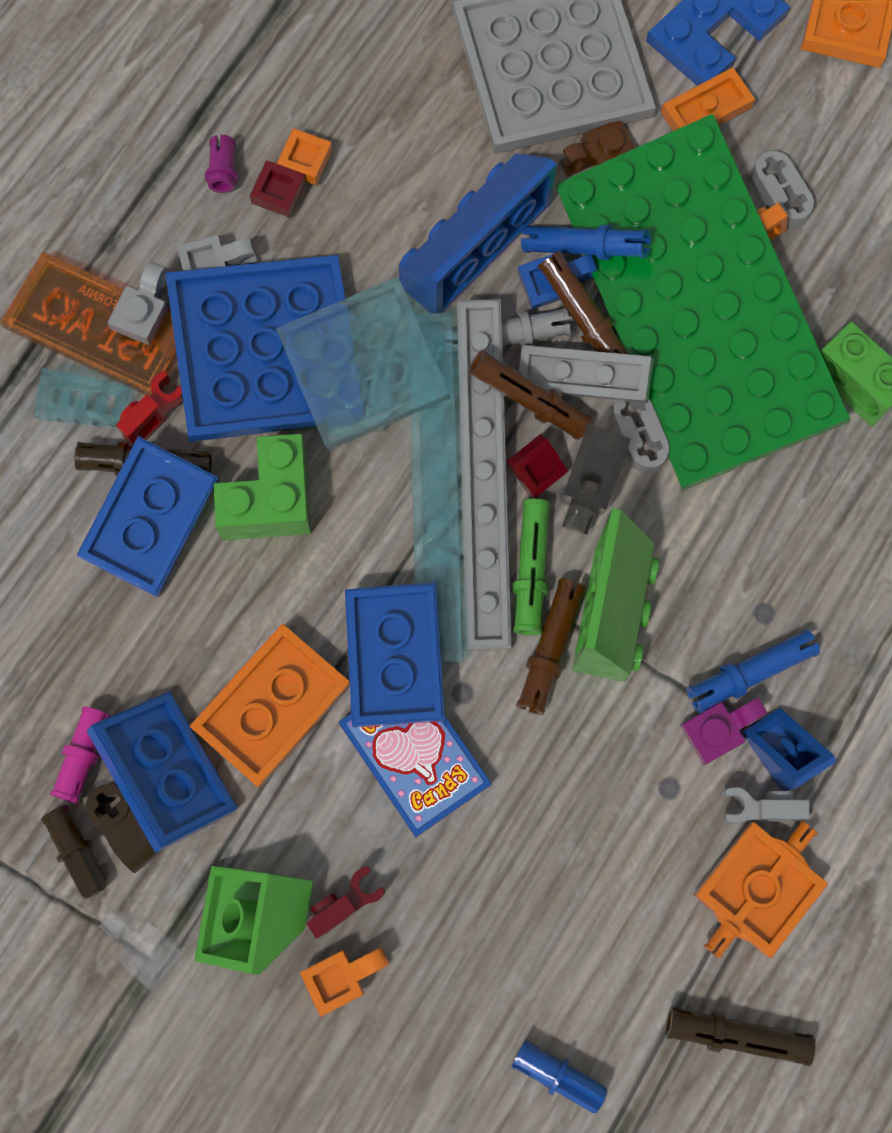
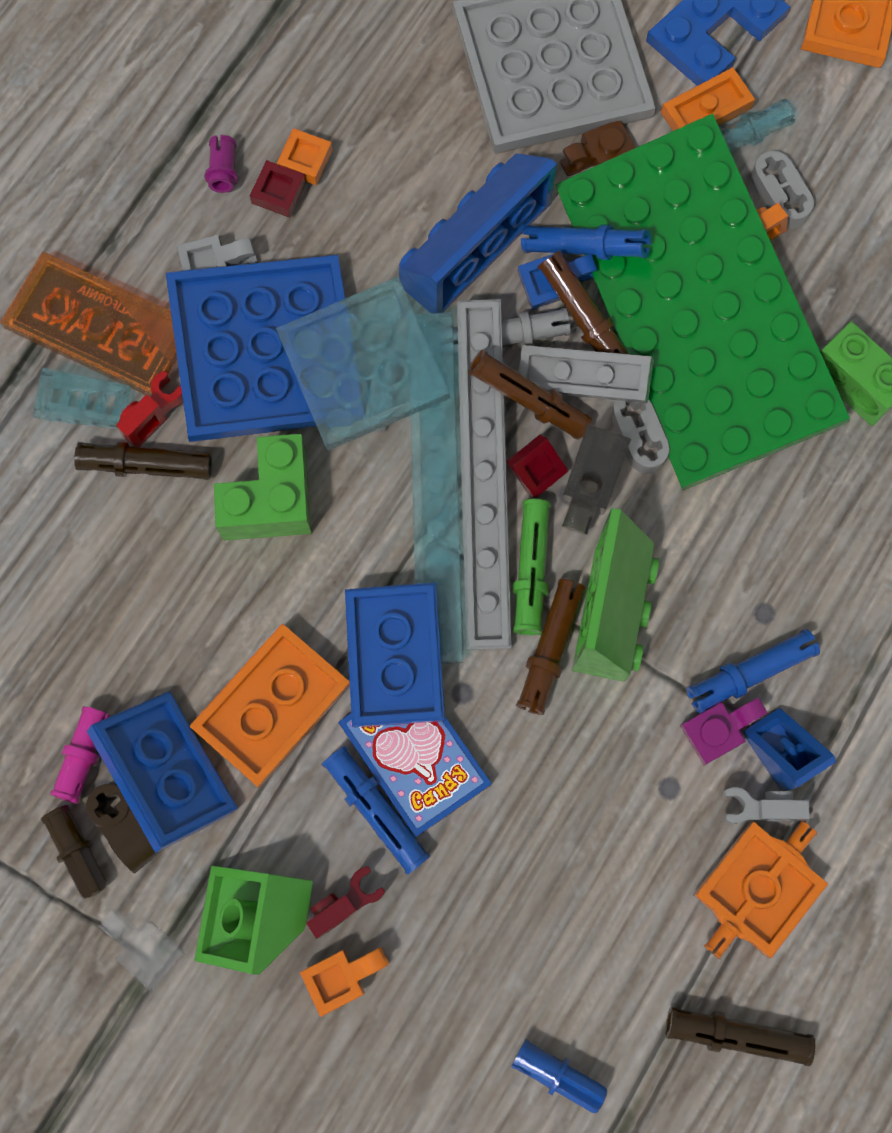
blue tile [76,436,220,597] -> none
light grey plate [107,260,169,345] -> none
none -> blue pin [321,746,431,875]
none -> clear light blue pin [720,99,795,152]

